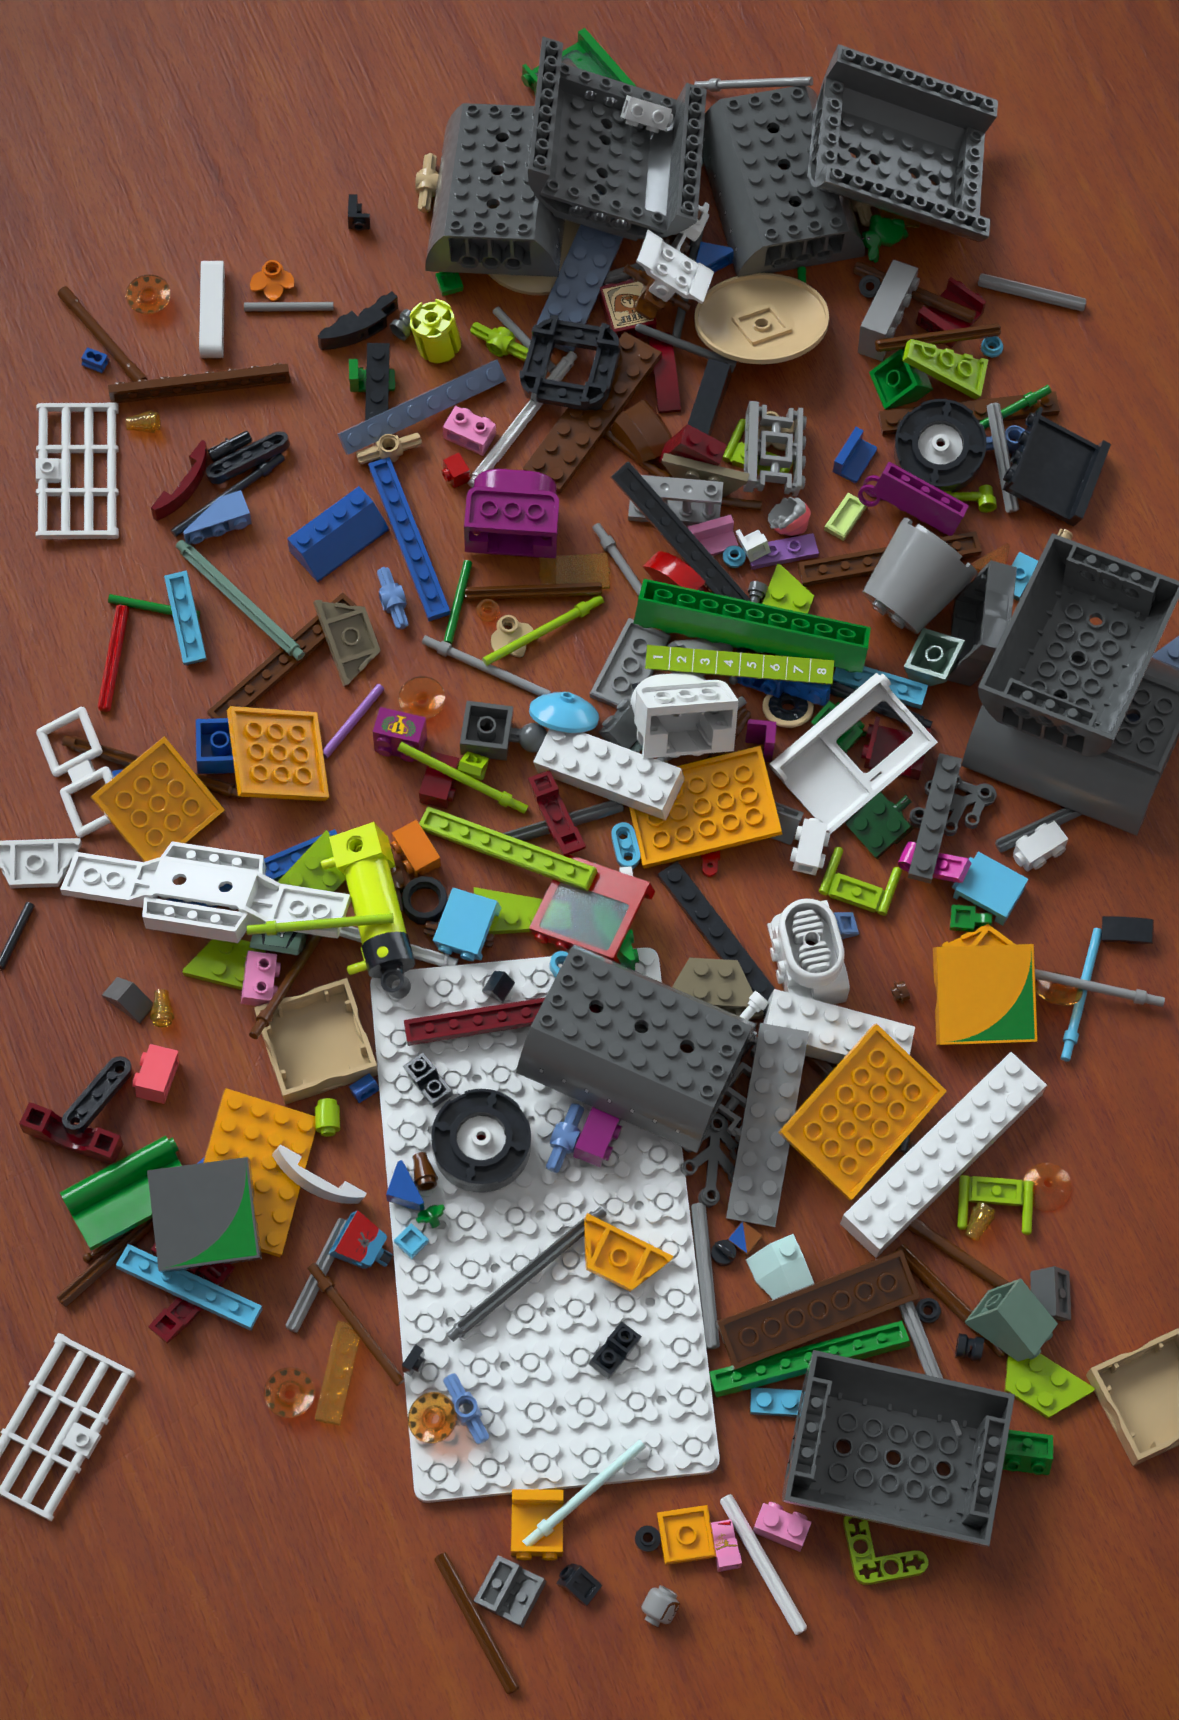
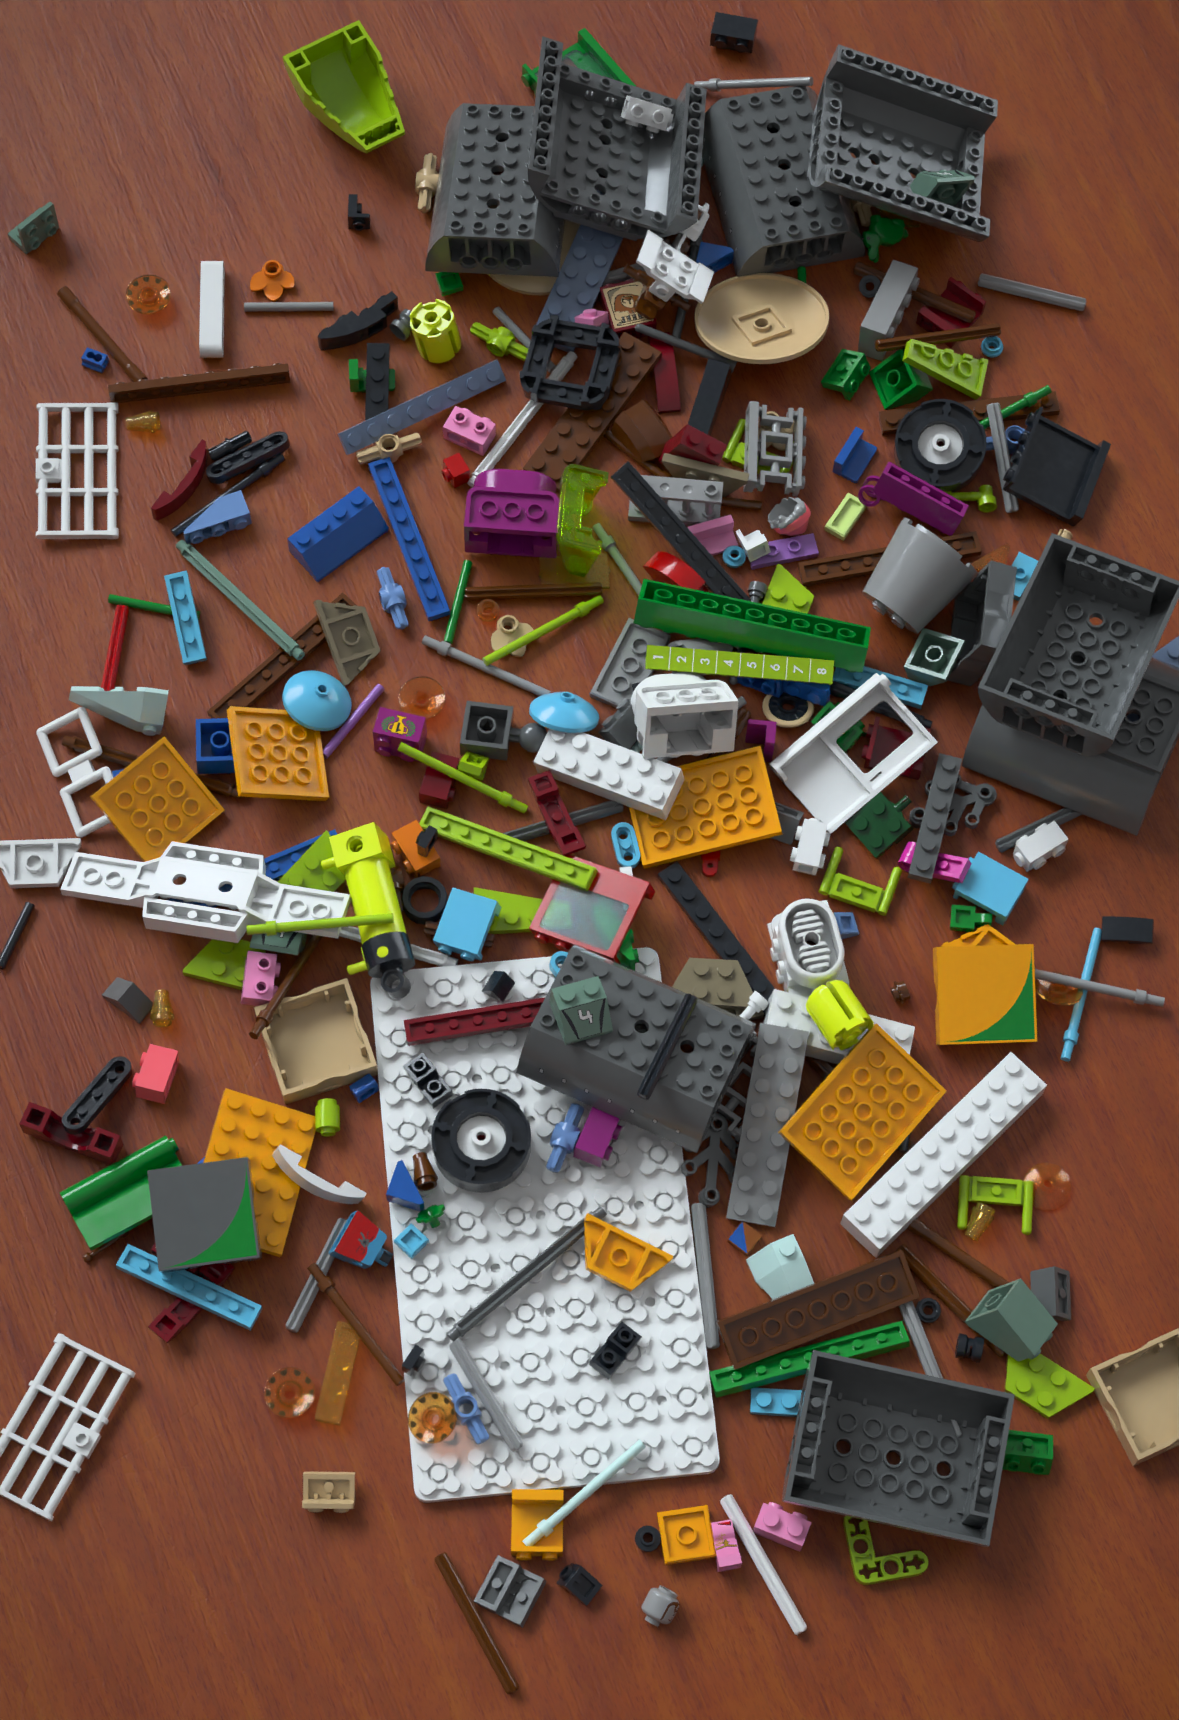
reddish brown axle [57,1218,154,1307] -> none
black tile [711,1240,736,1266] -> none
none -> sand green bracket [8,202,59,255]
none -> light aqua wedge [69,686,169,736]
none -> medium azure dish [282,670,352,731]
none -> lime windscreen [283,20,405,153]
none -> tan bracket [302,1471,355,1513]
none -> black plate [416,825,438,857]
none -> light grey axle [449,1339,523,1452]
none -> sand green slope [549,976,613,1045]
none -> clear neon green windscreen [556,464,609,577]
none -> bright pink bracket [575,309,609,327]
none -> black axle [637,993,697,1100]
none -> black brick [710,12,758,53]
none -> neon yellow cylinder [806,980,874,1051]
none -> green bracket [821,349,871,401]
none -> sand green slope [910,170,975,205]

